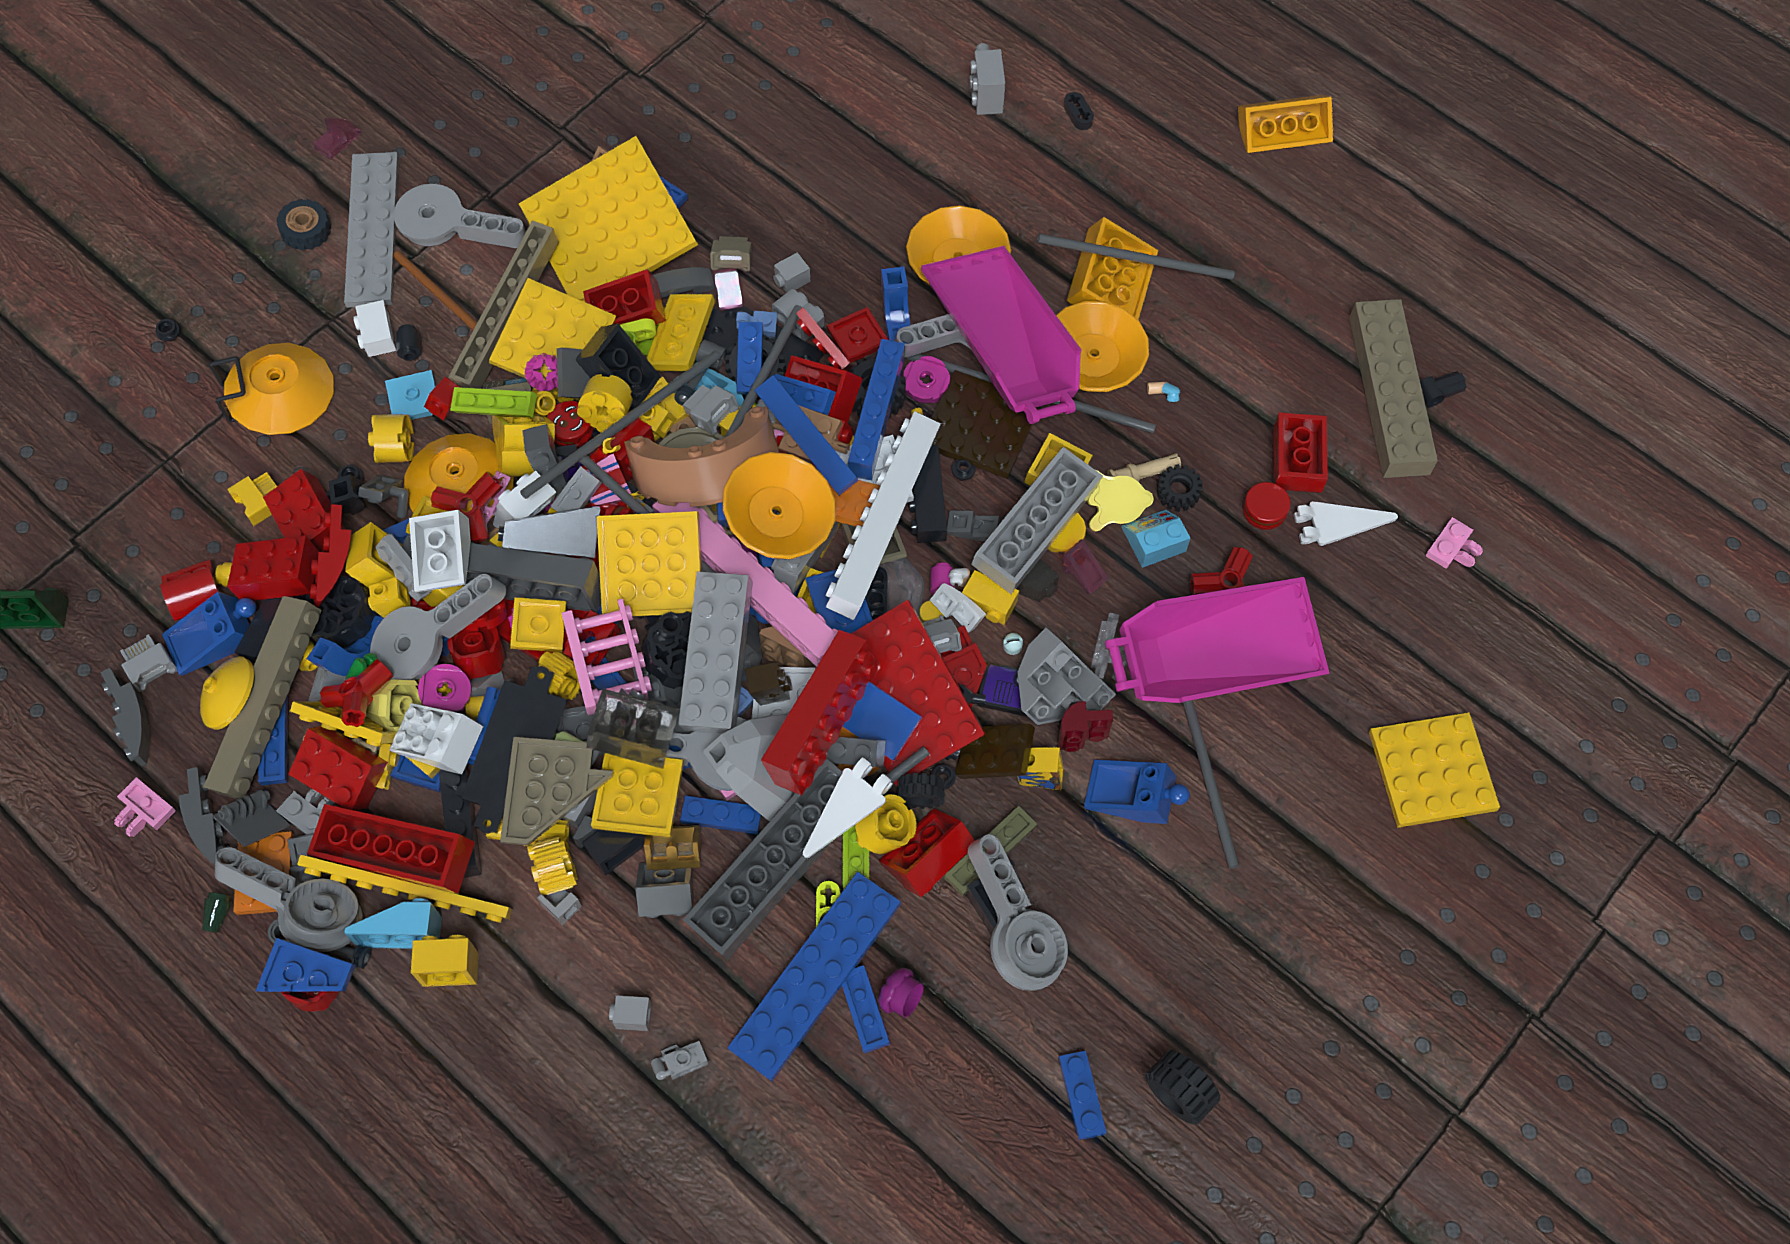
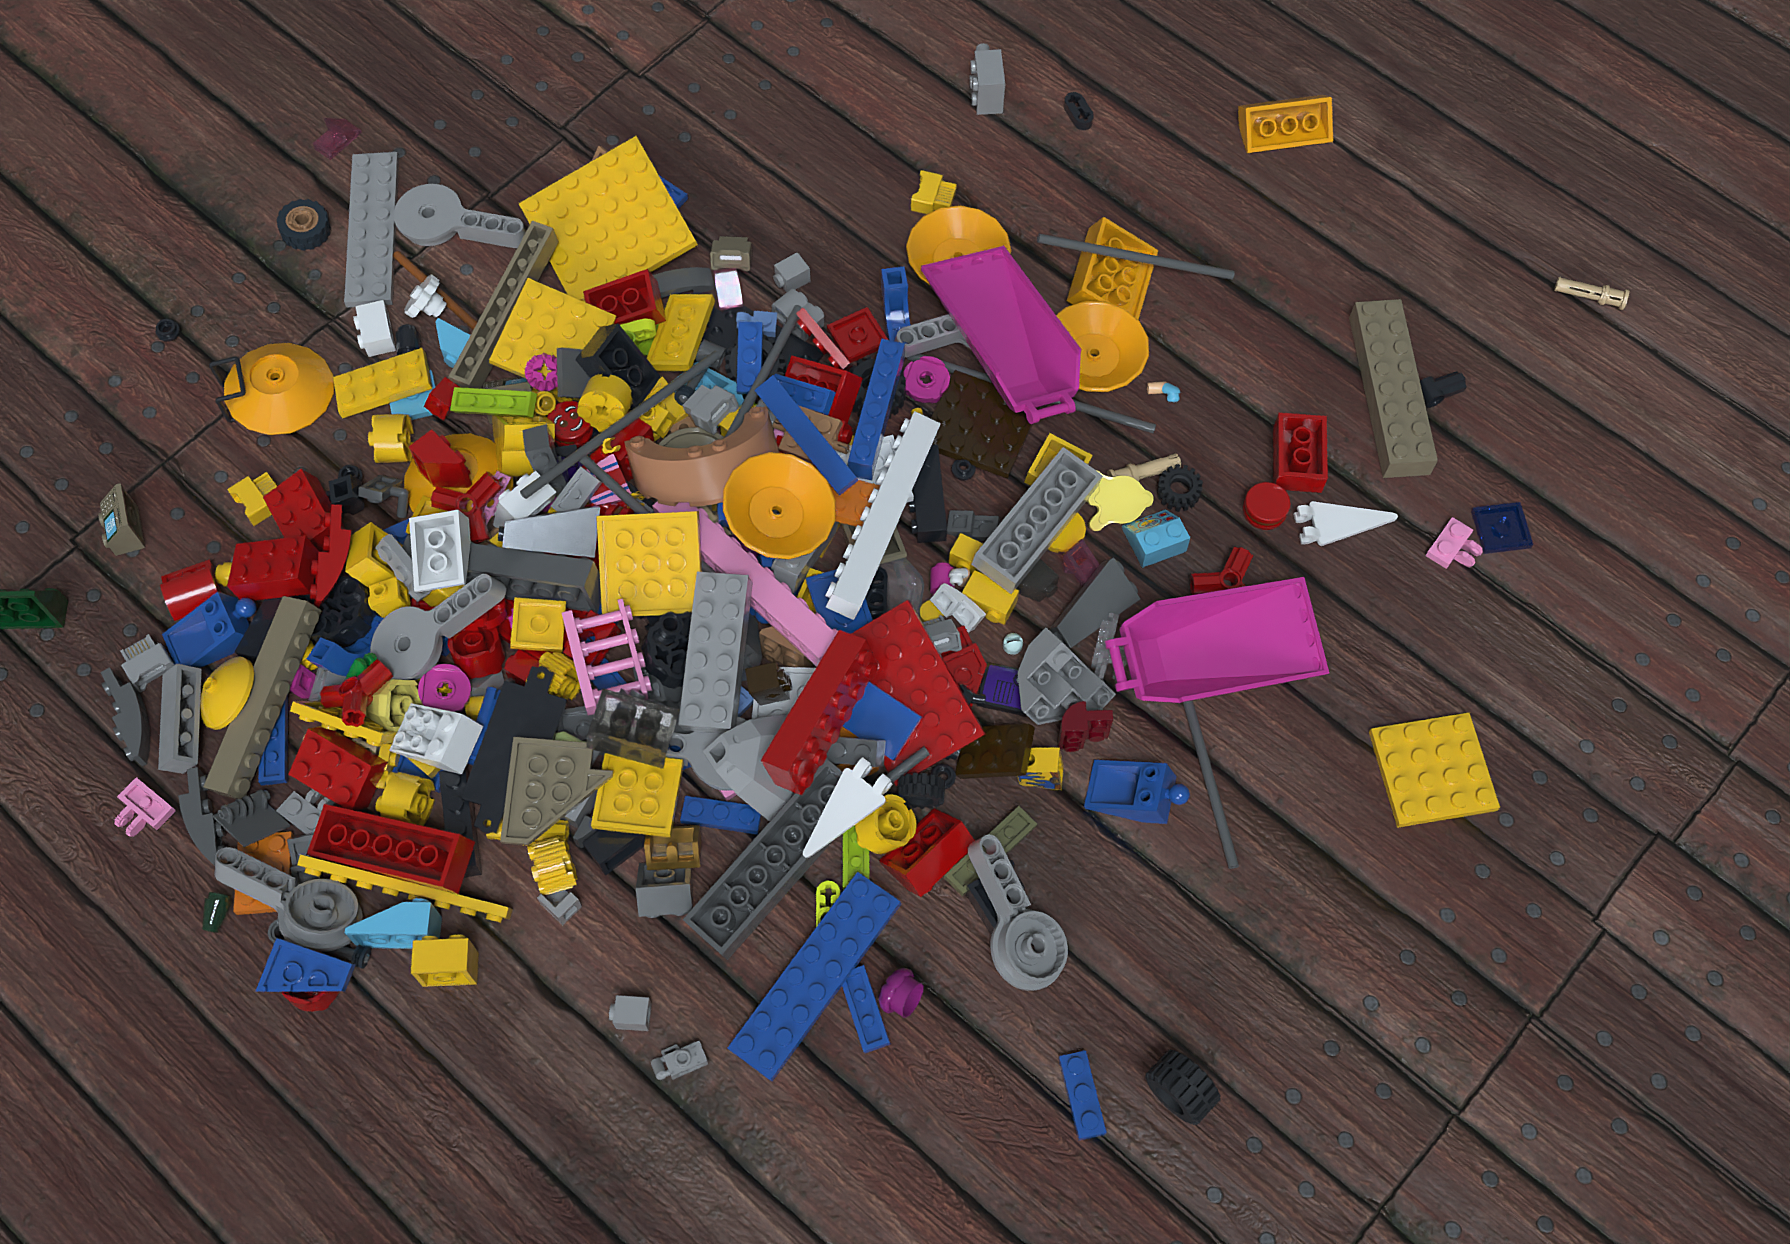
none -> dark tan slope [98,483,145,556]
none -> light grey brick [158,664,201,774]
none -> dark pink tile [290,665,316,698]
none -> yellow plate [333,348,432,418]
none -> yellow brick [375,772,435,826]
none -> white plant [404,274,447,318]
none -> red slope [409,429,472,488]
none -> medium azure slope [435,318,470,368]
none -> red brick [504,649,539,686]
none -> yellow piece [911,170,957,214]
none -> yellow brick [949,533,983,574]
none -> dark grey slope [1049,557,1140,648]
none -> clear blue tile [1471,502,1534,554]
none -> tan pin [1554,277,1630,310]

